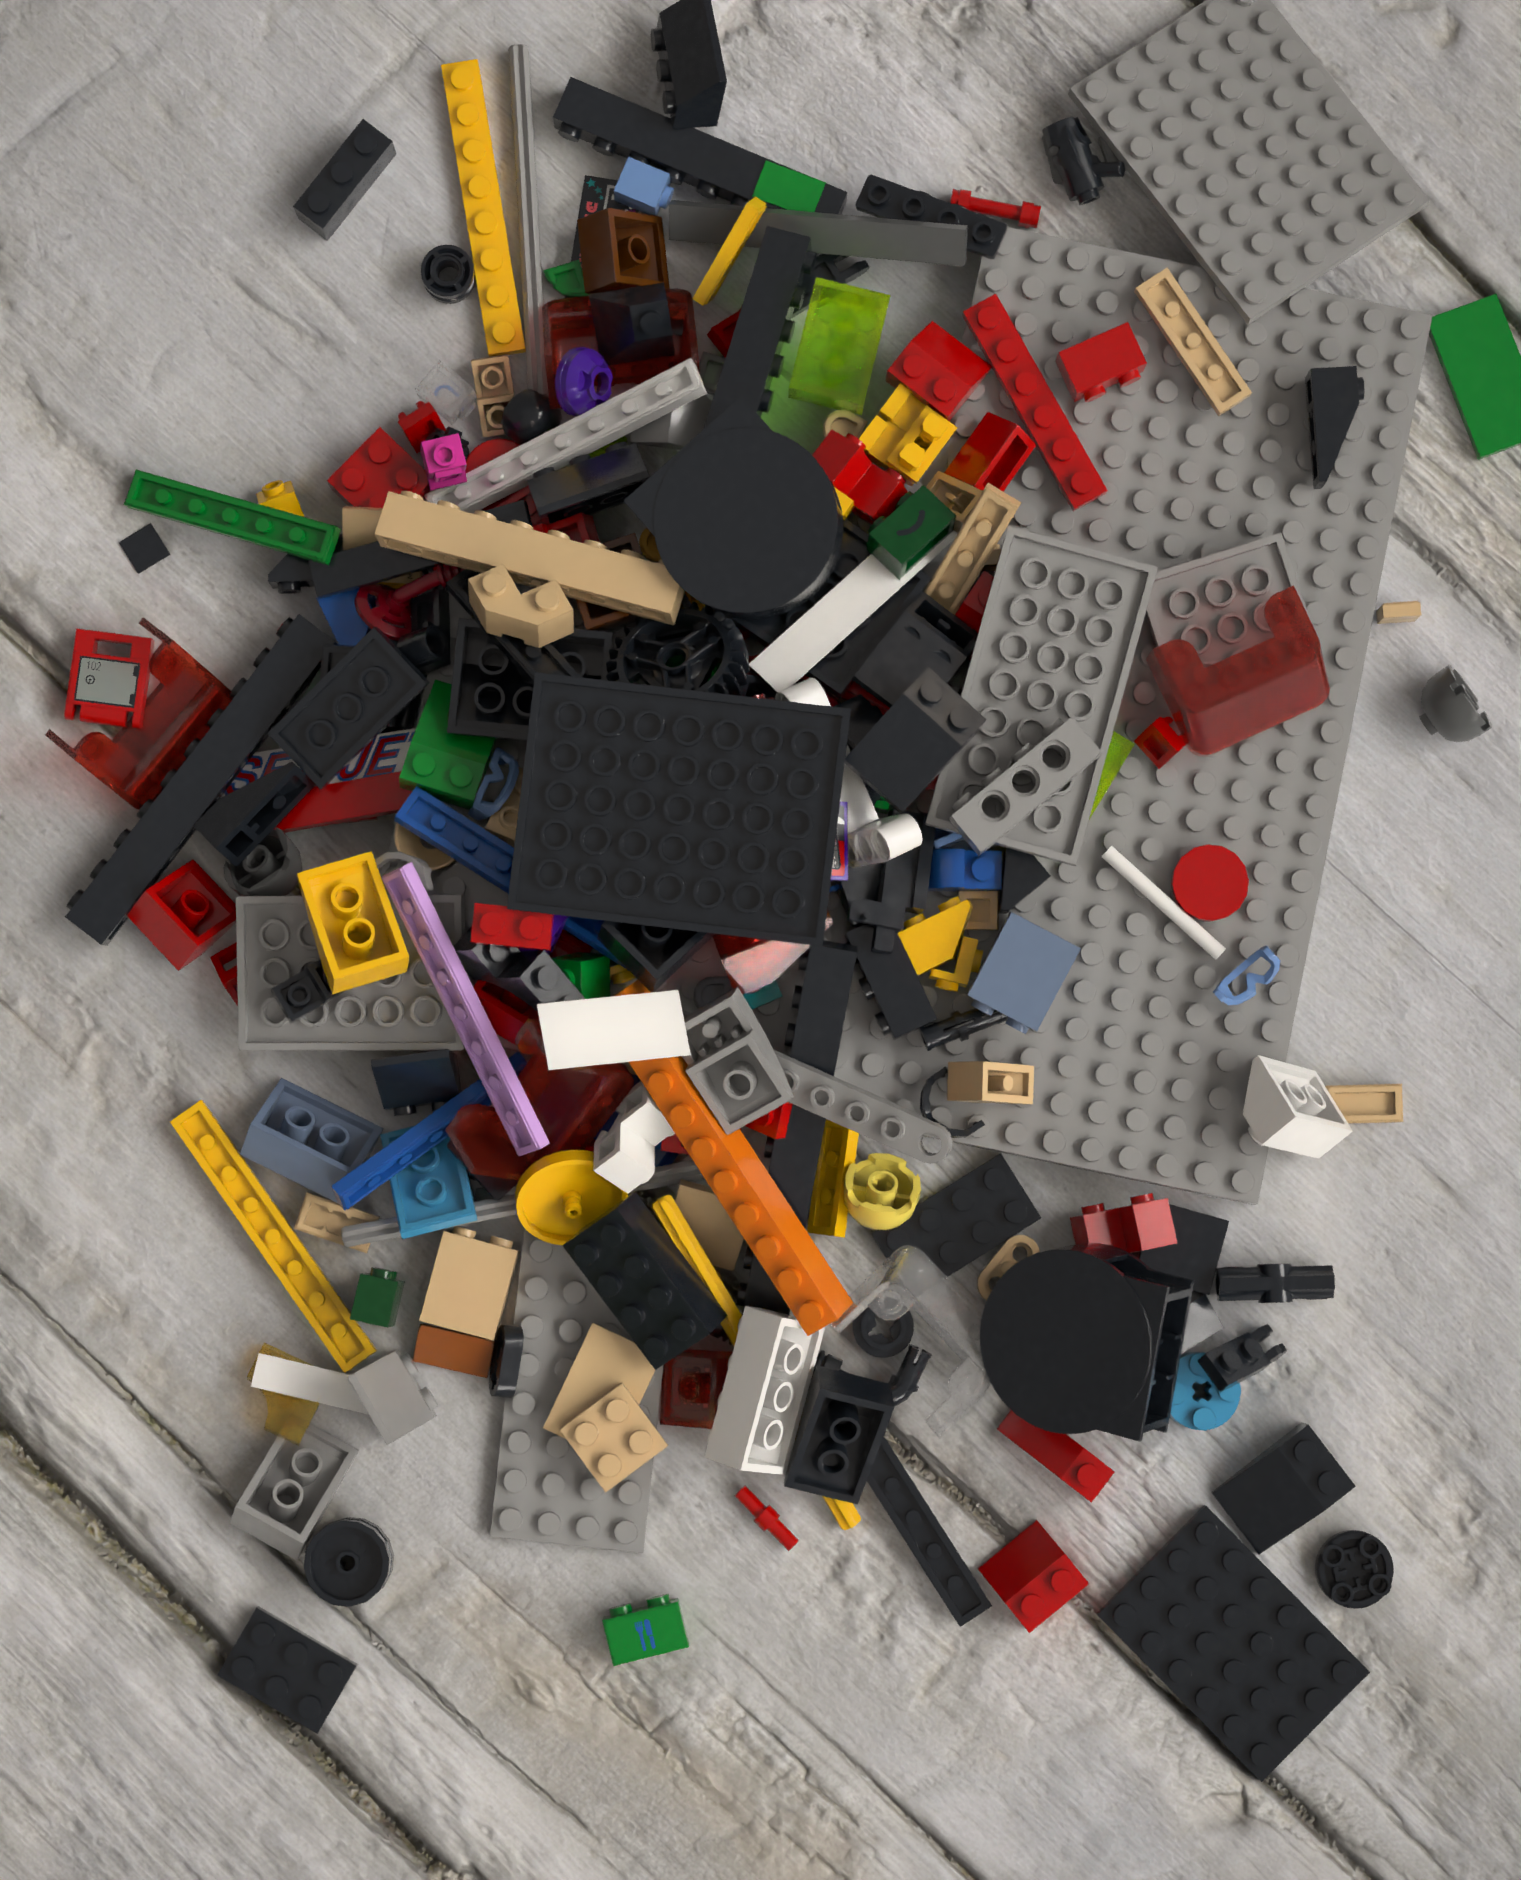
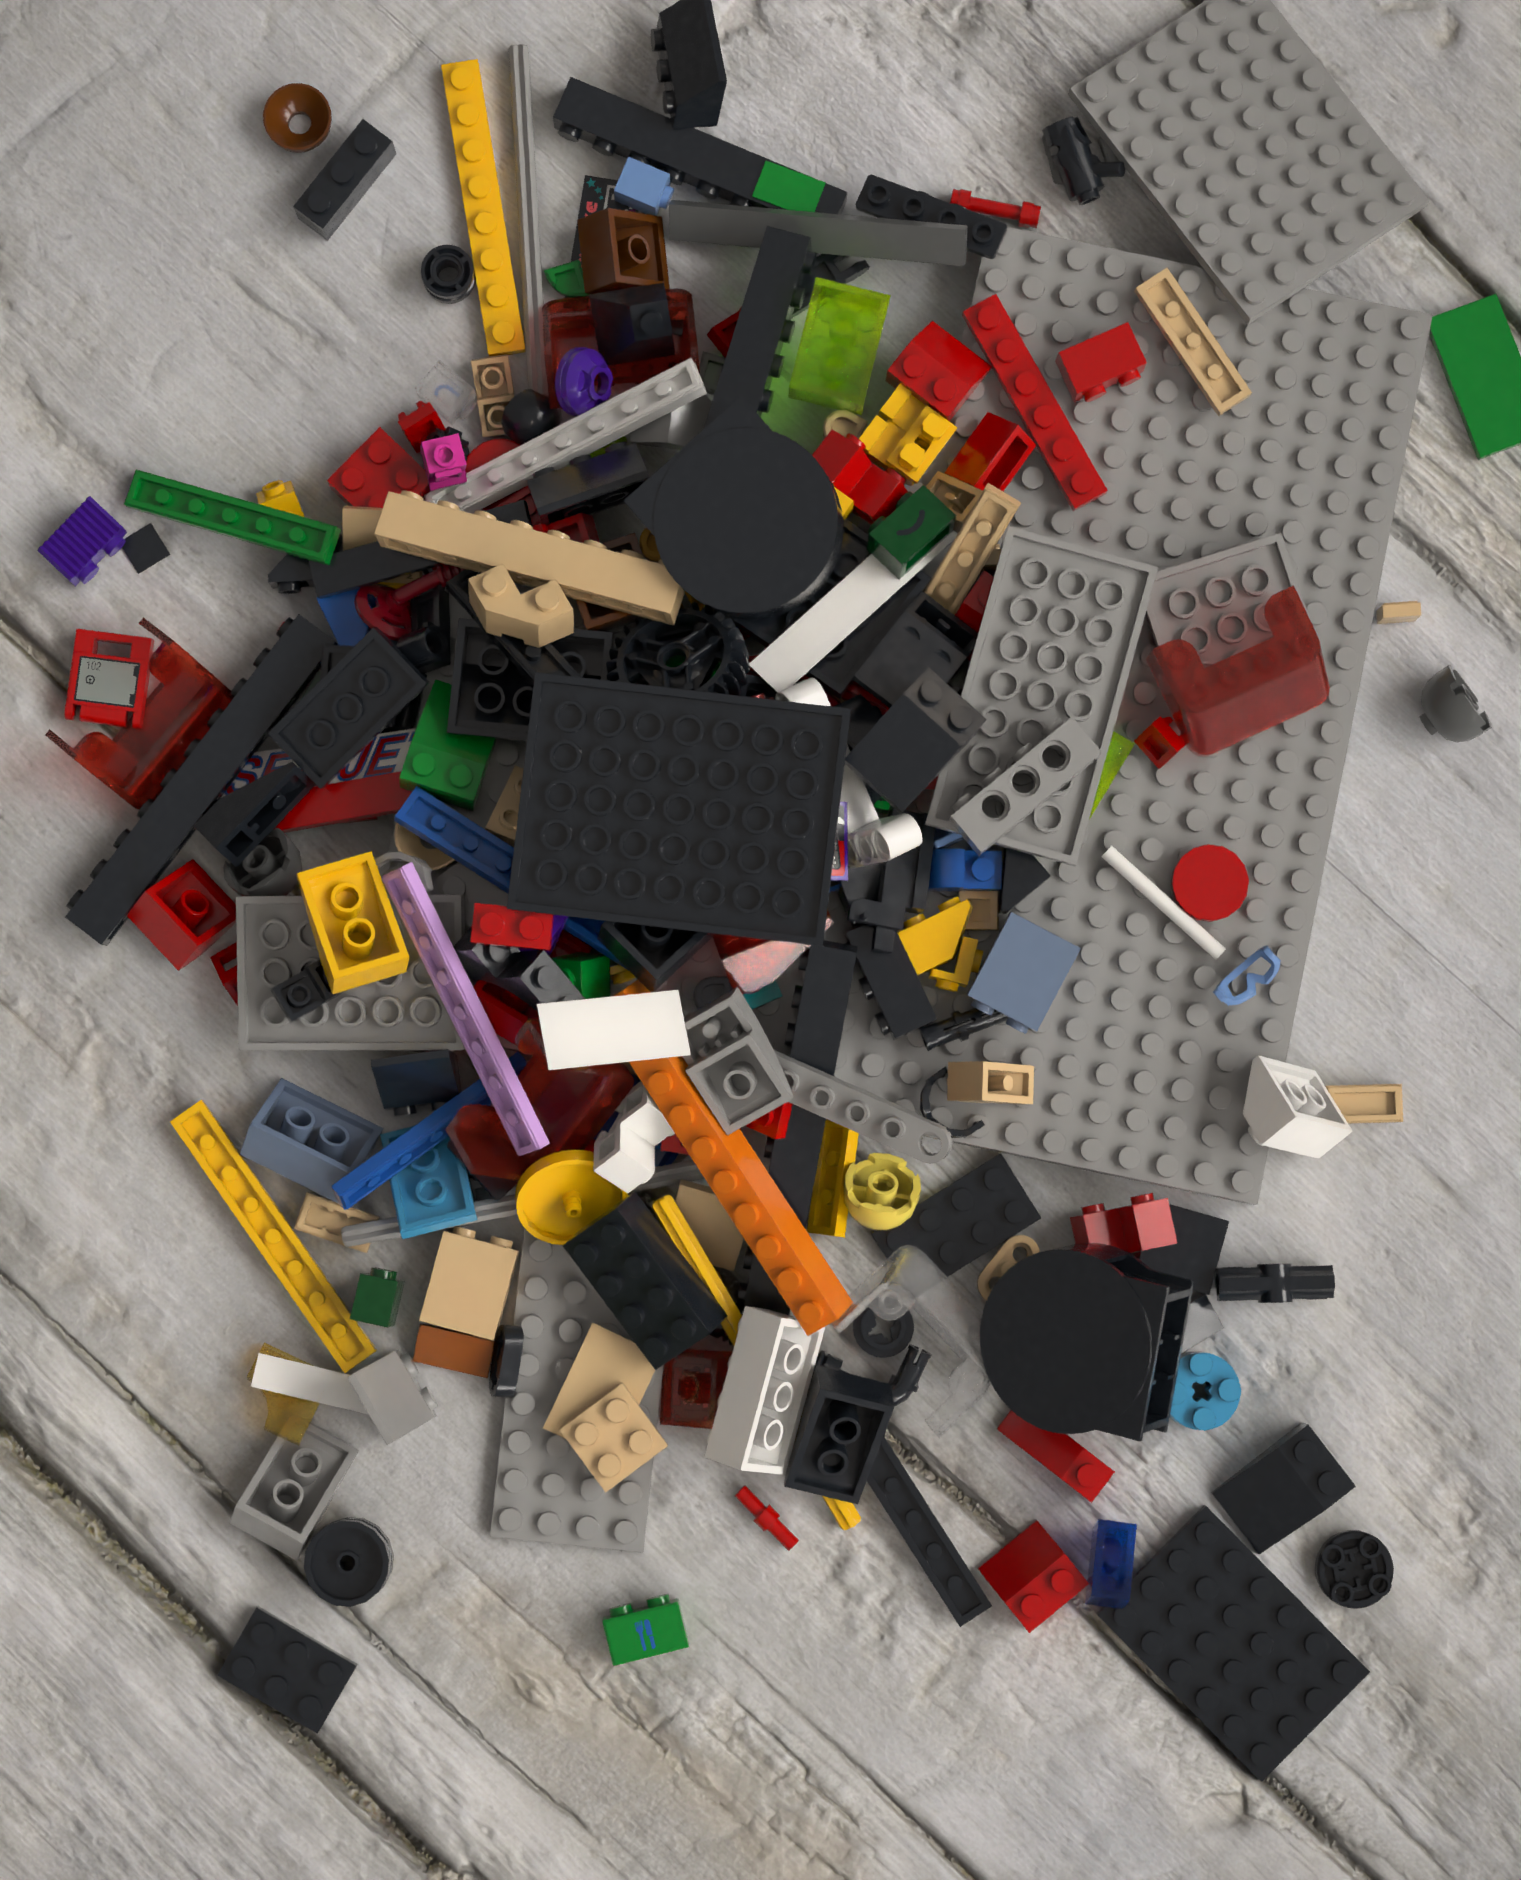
medium blue helmet [468,747,519,820] -> none
yellow tile [692,196,767,306] -> none
black hinge [1197,1324,1287,1393] -> none
black slope [1305,366,1365,489] -> none
none -> dark purple brick [37,496,128,587]
none -> reddish brown piece [263,83,332,153]
none -> clear blue brick [1085,1519,1137,1609]

